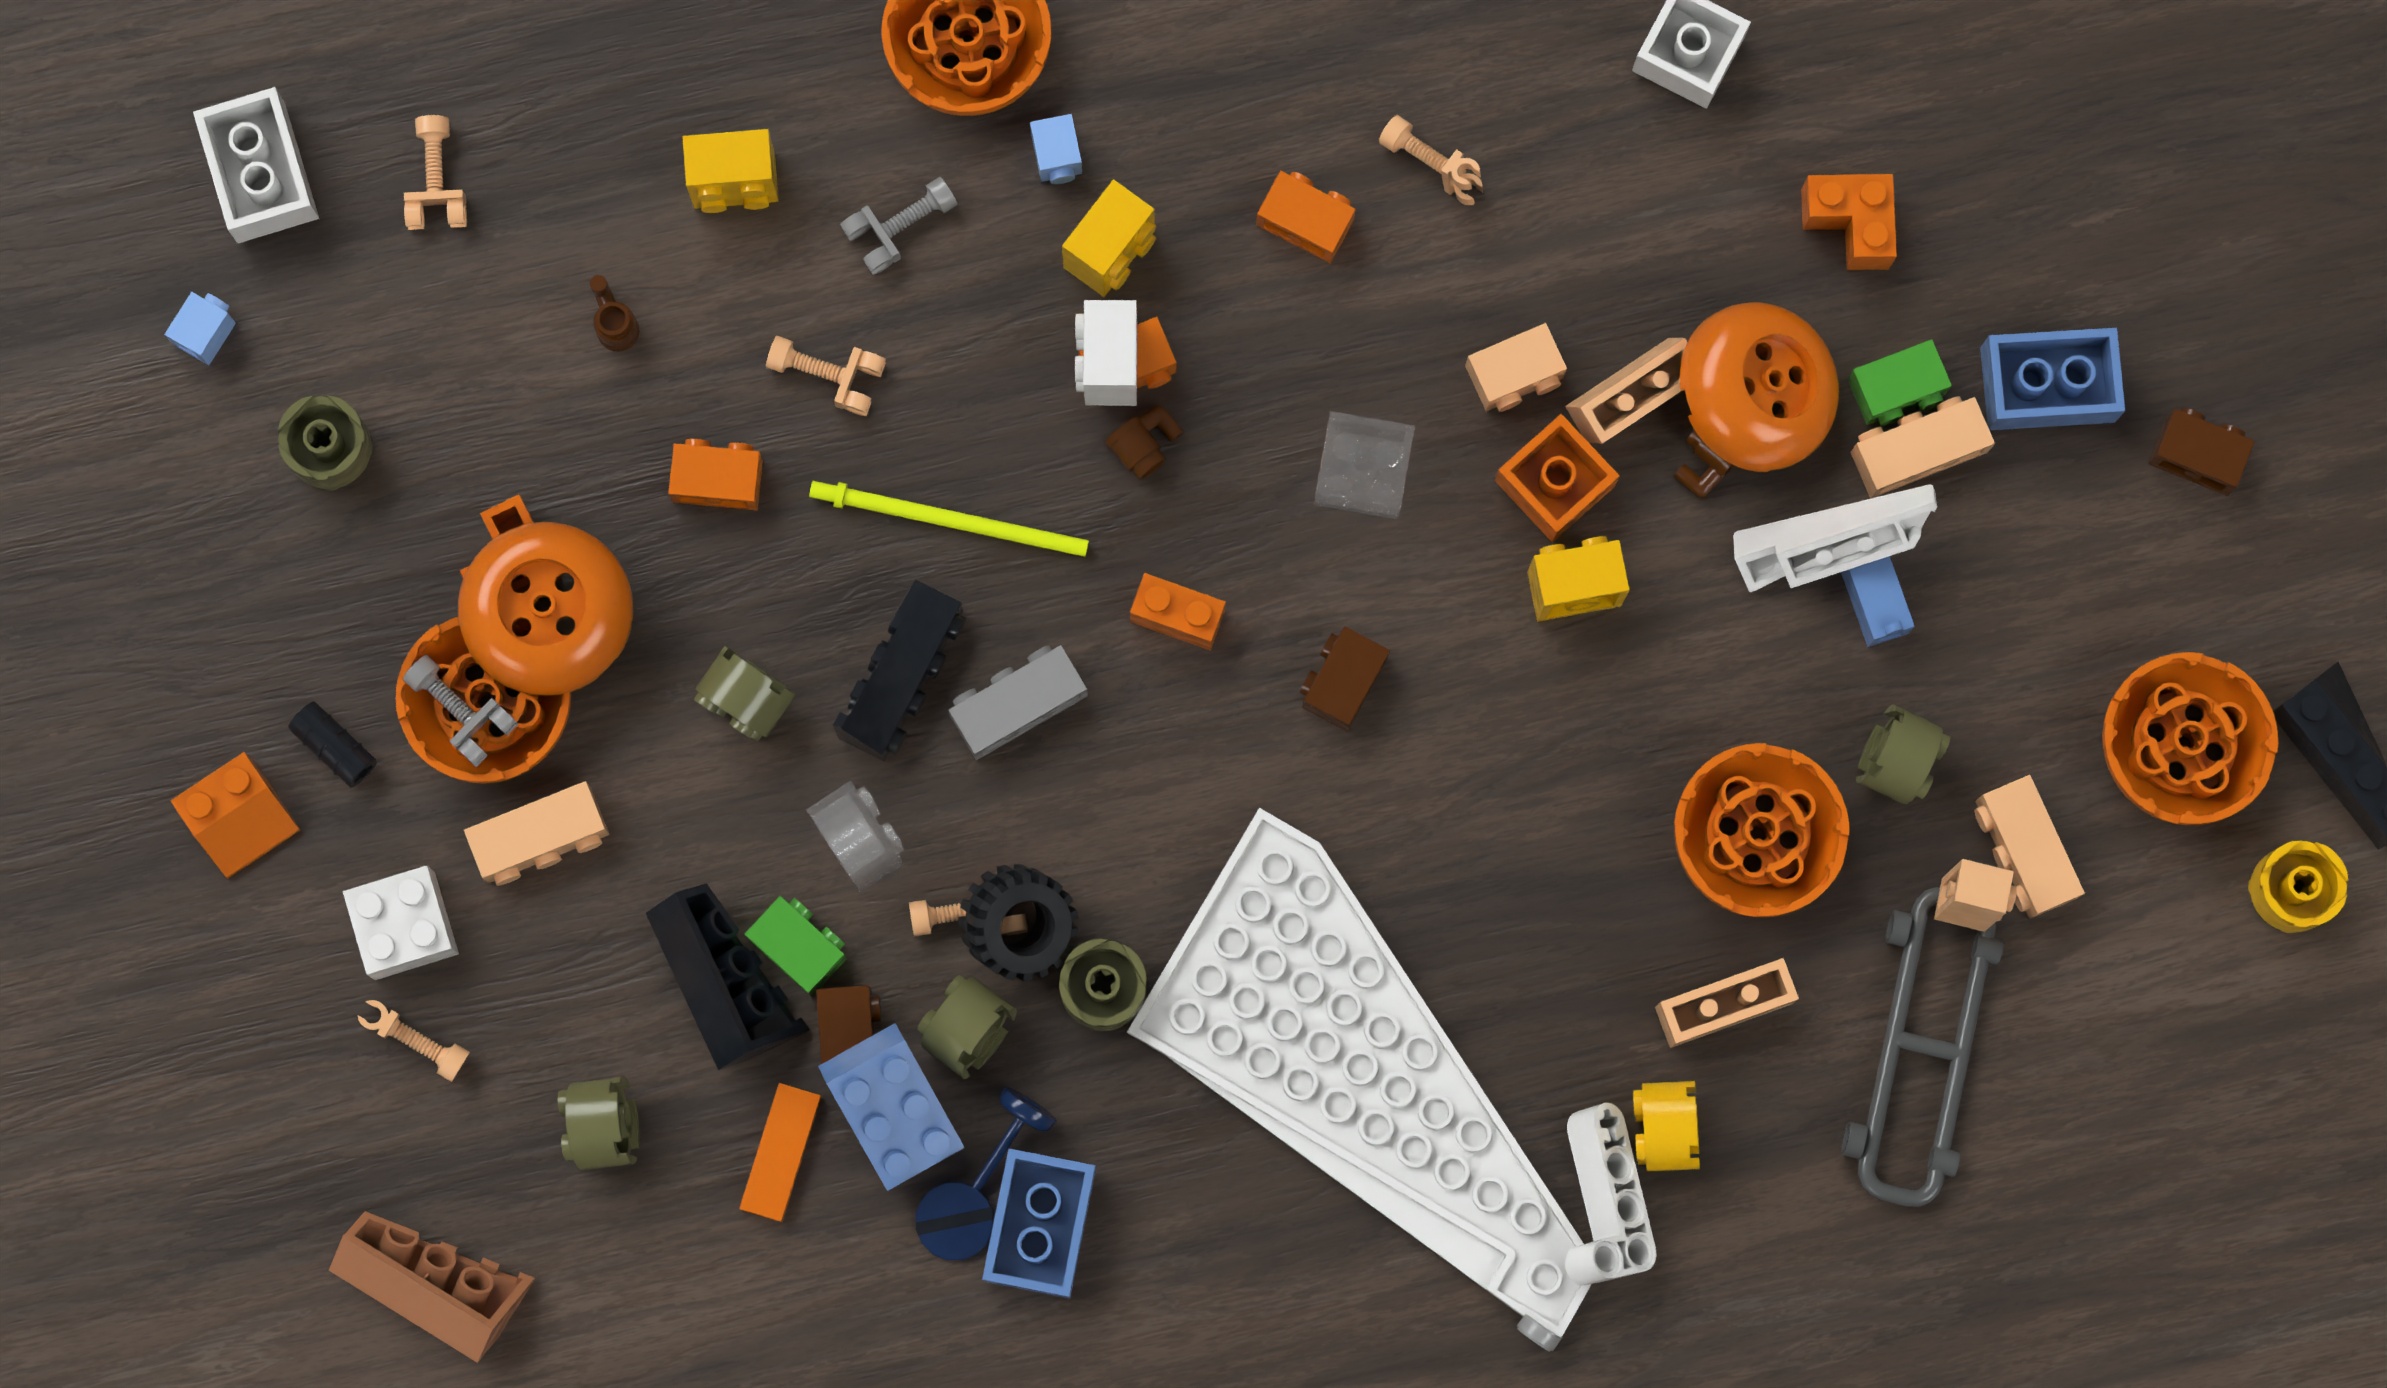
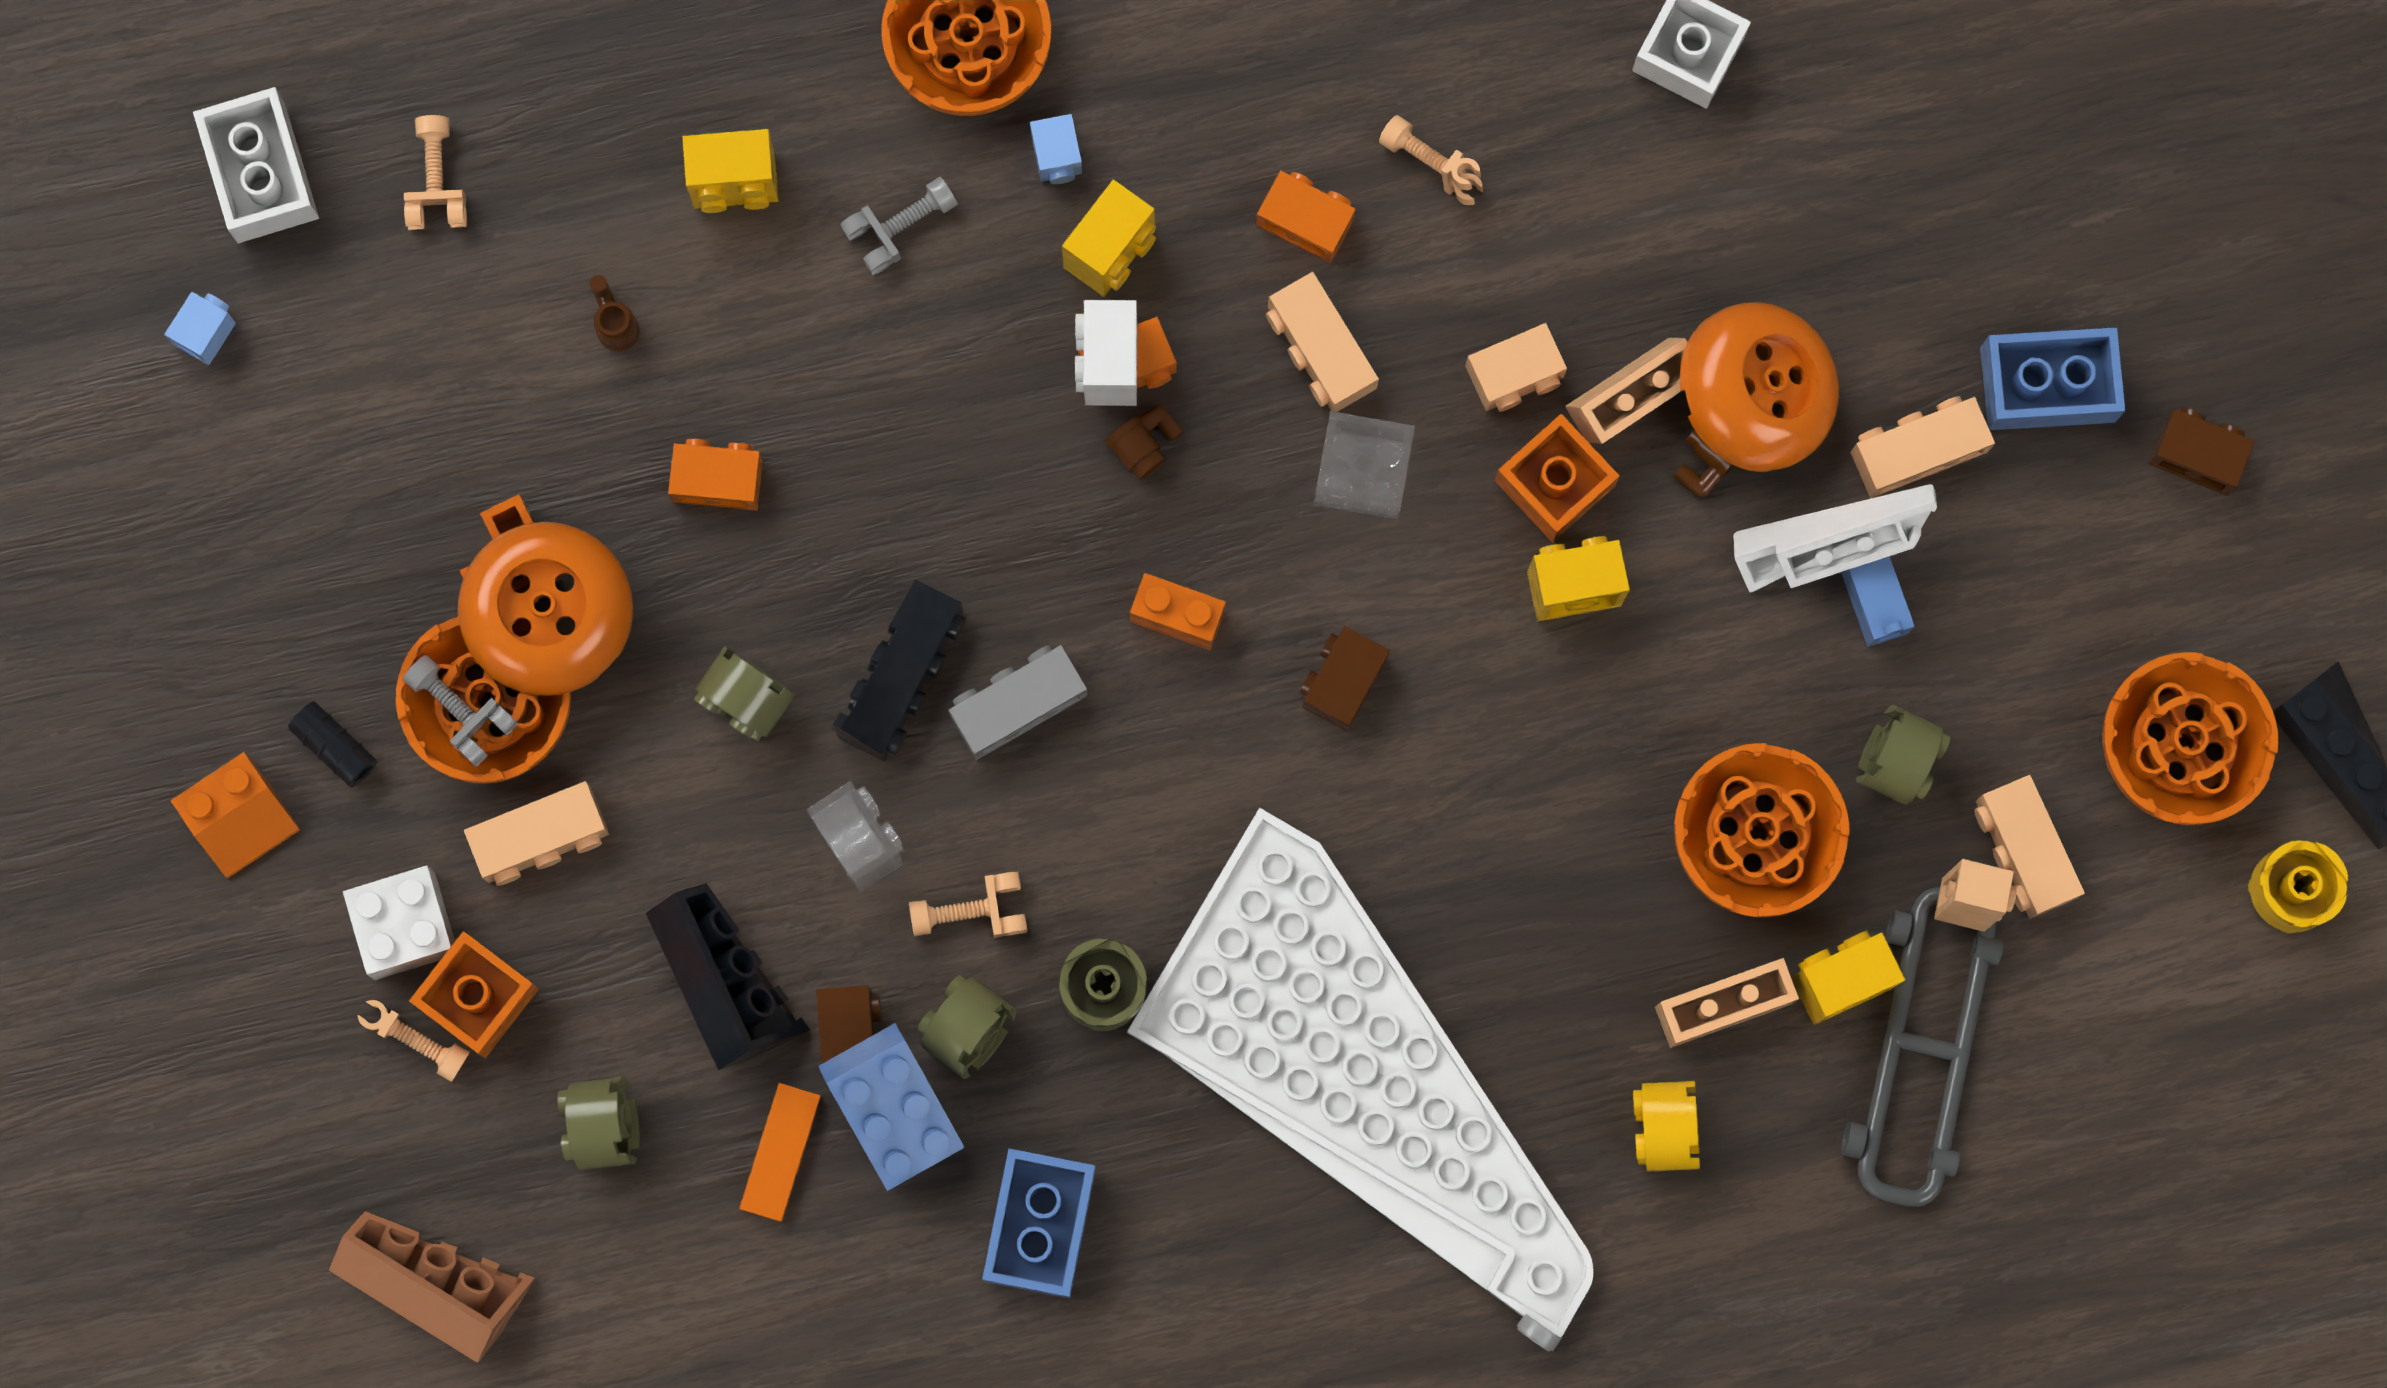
olive brick [278,395,373,491] -> none
bright green brick [745,896,847,997] -> none
light nougat bar [766,336,886,416] -> none
neon yellow bar [809,481,1089,557] -> none
dark blue piece [916,1087,1057,1260] -> none
black tyre [959,864,1079,981] -> none
white beam [1565,1103,1657,1285] -> none
orange brick [1801,174,1897,270] -> none
bright green brick [1847,339,1952,426] -> none
none -> orange brick [409,931,539,1059]
none -> light nougat brick [1265,272,1379,414]
none -> yellow brick [1791,930,1905,1025]

